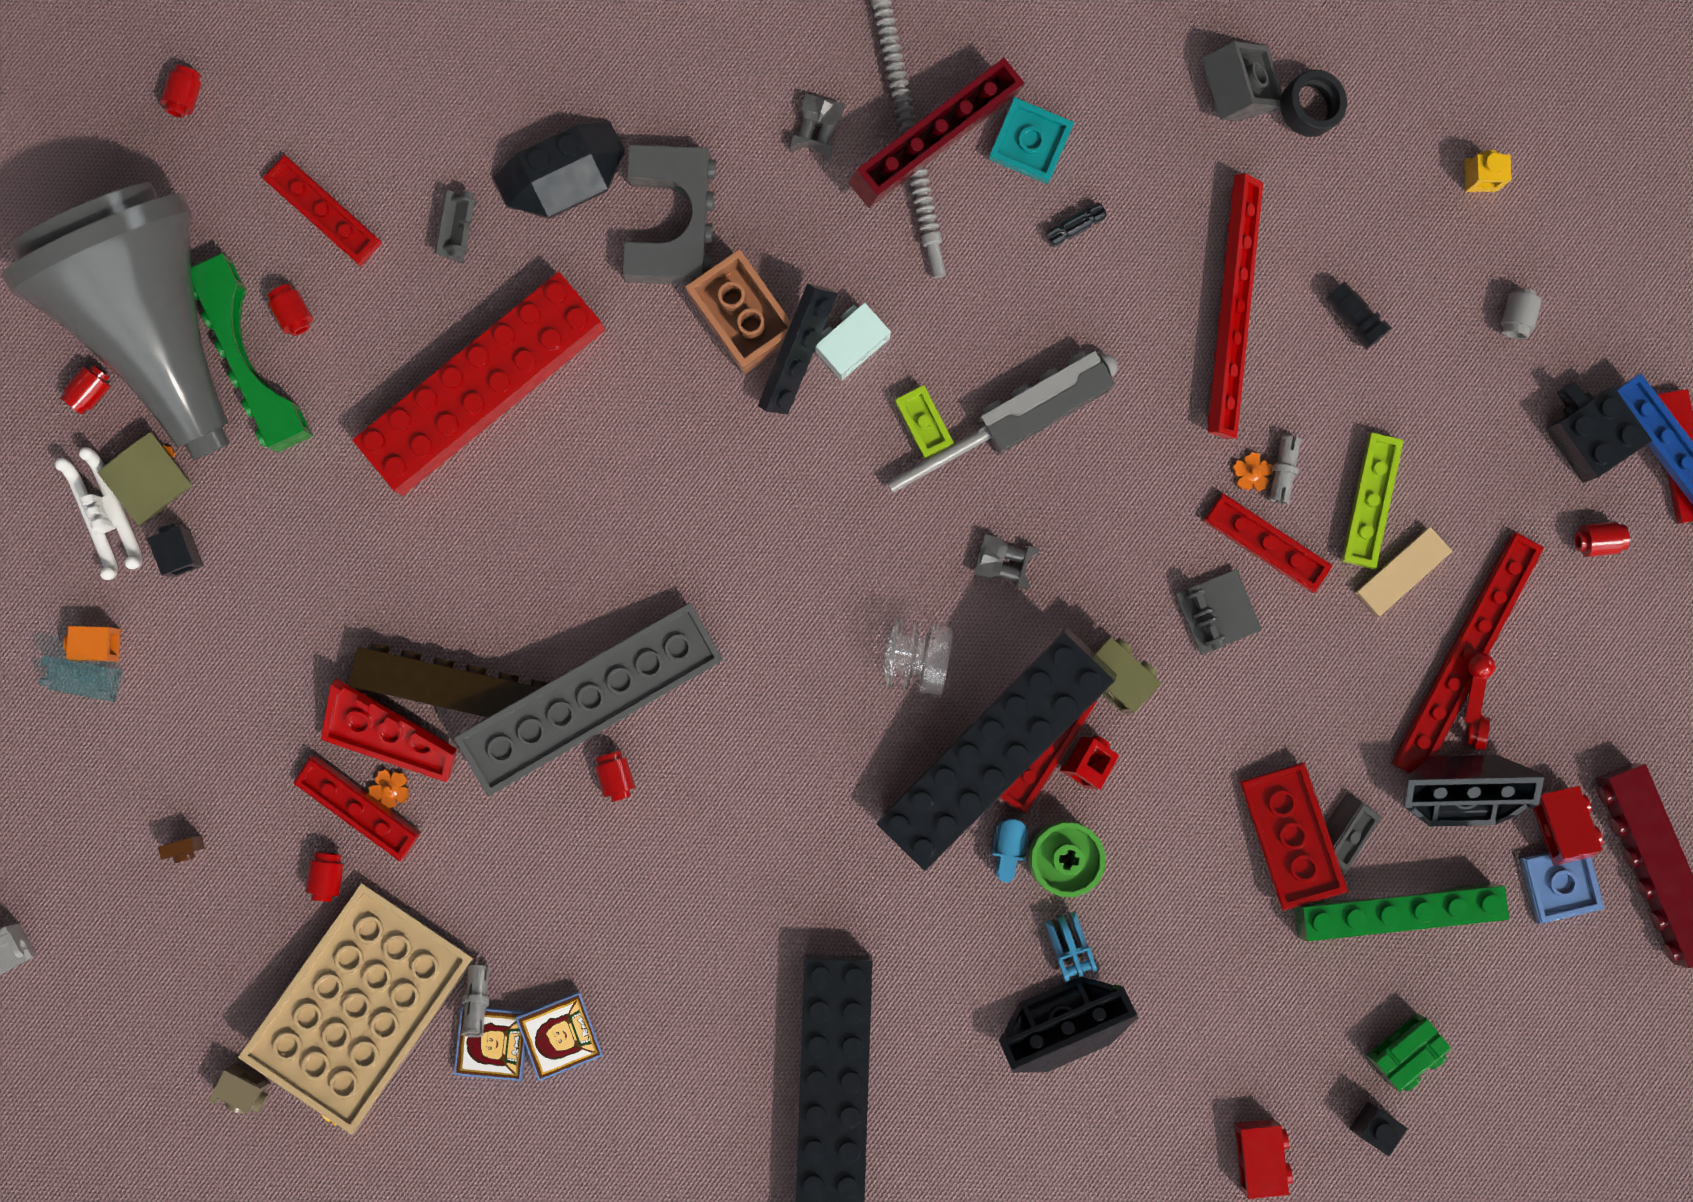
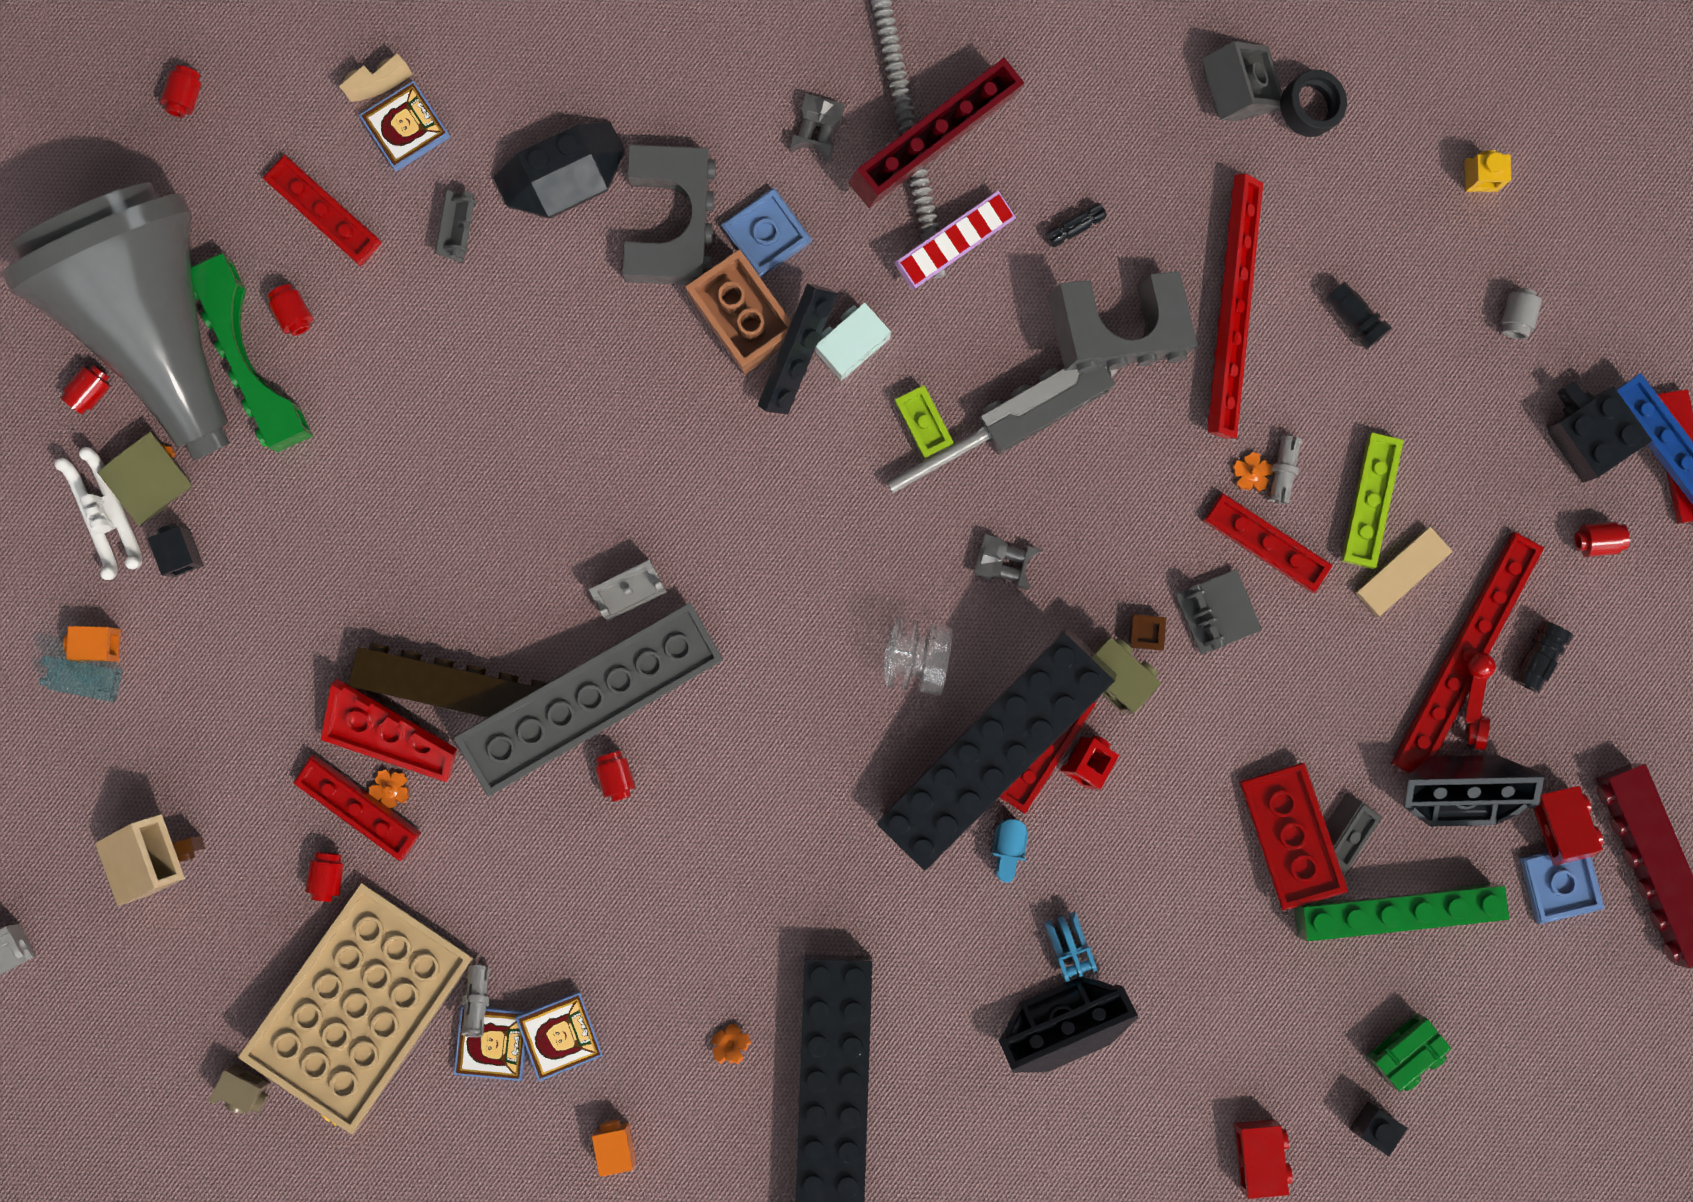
red brick [352,271,606,496] -> none
teal plate [988,97,1075,185] -> none
bright green wheel [1027,821,1106,897] -> none
none -> tan brick [95,814,185,906]
none -> tan slope [339,54,413,102]
none -> tile [359,81,451,172]
none -> light grey hinge [589,560,667,622]
none -> orange brick [592,1120,637,1177]
none -> orange plant [711,1024,752,1064]
none -> medium blue tile [721,188,812,278]
none -> tile [894,191,1016,290]
none -> dark grey arch [1048,271,1198,373]
none -> reddish brown plate [1129,614,1167,651]
none -> black axle [1514,620,1574,693]

